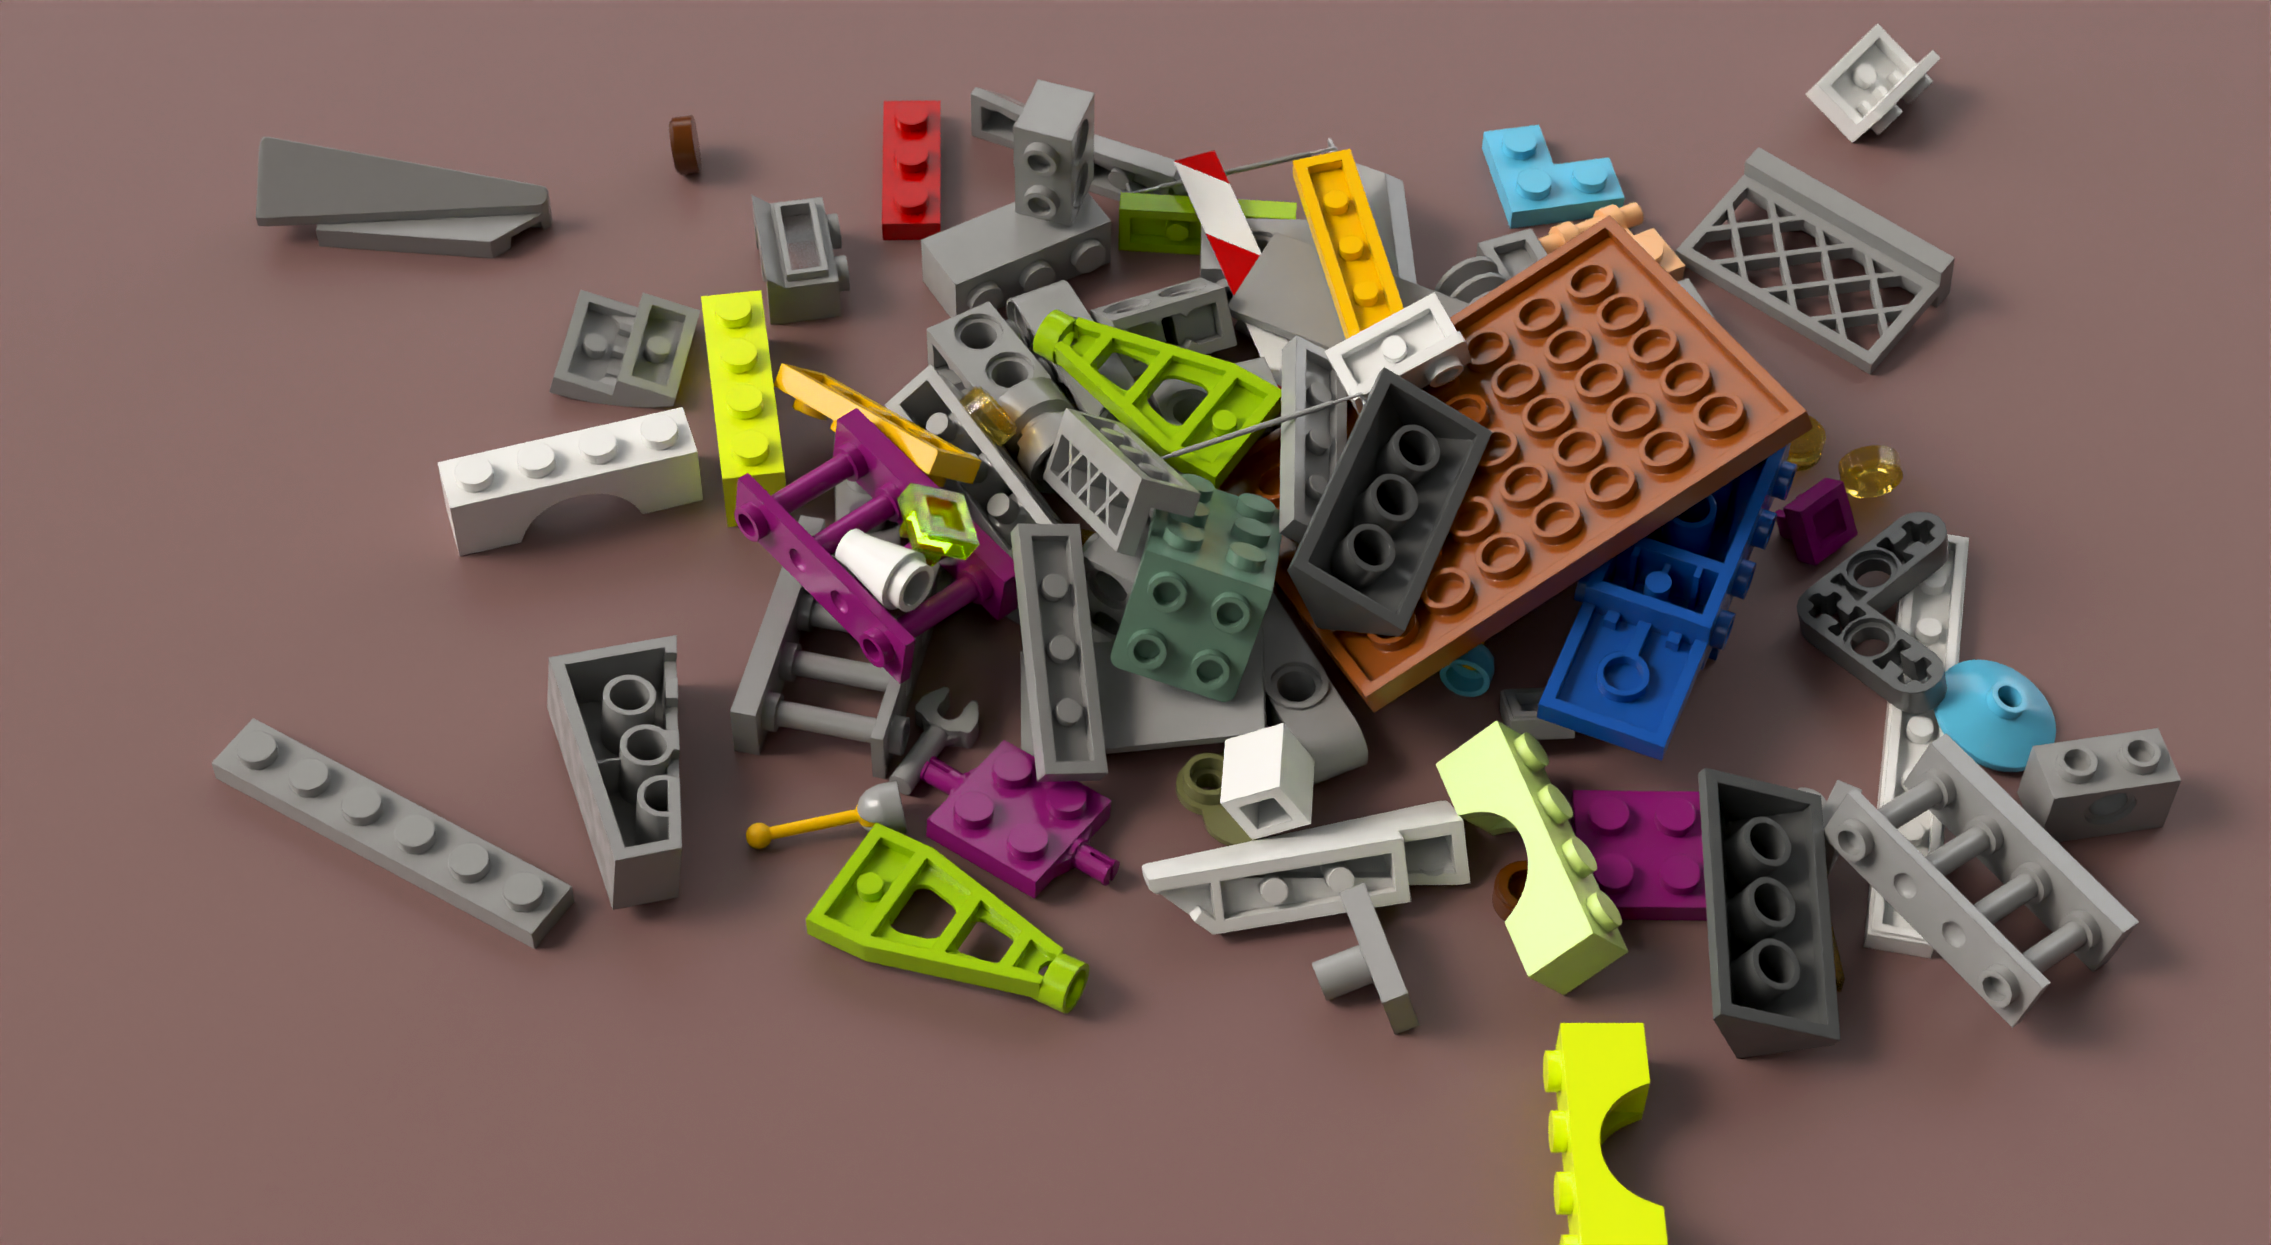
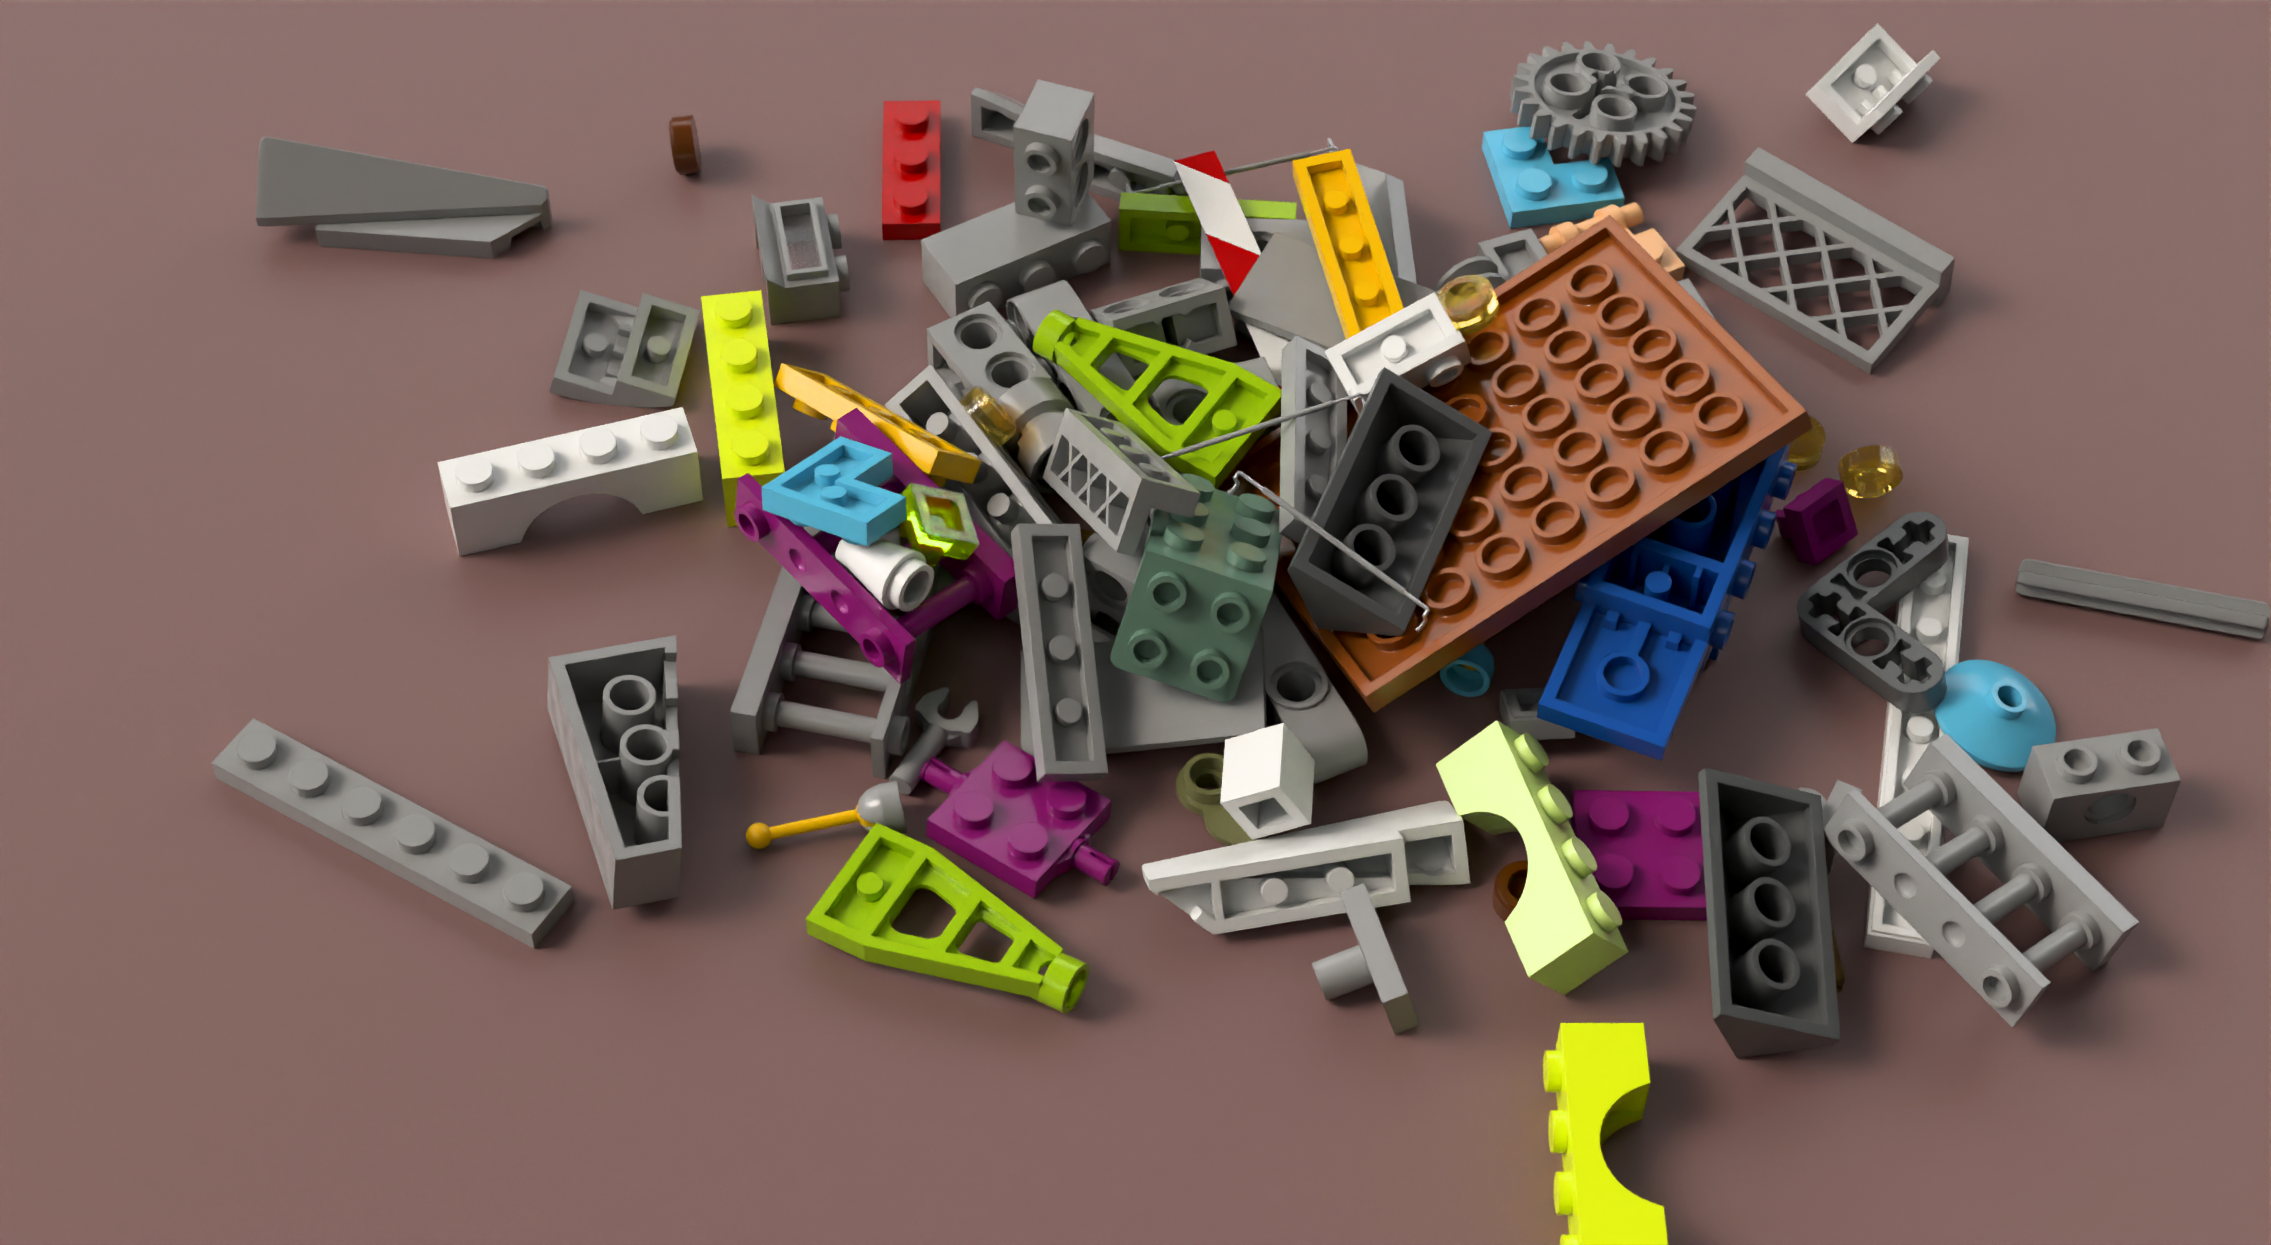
none -> medium azure plate [762,436,907,546]
none -> light grey piece [1227,471,1430,632]
none -> clear yellow tile [1437,275,1499,335]
none -> light grey gear [1509,41,1696,167]
none -> light grey axle [2015,558,2271,639]

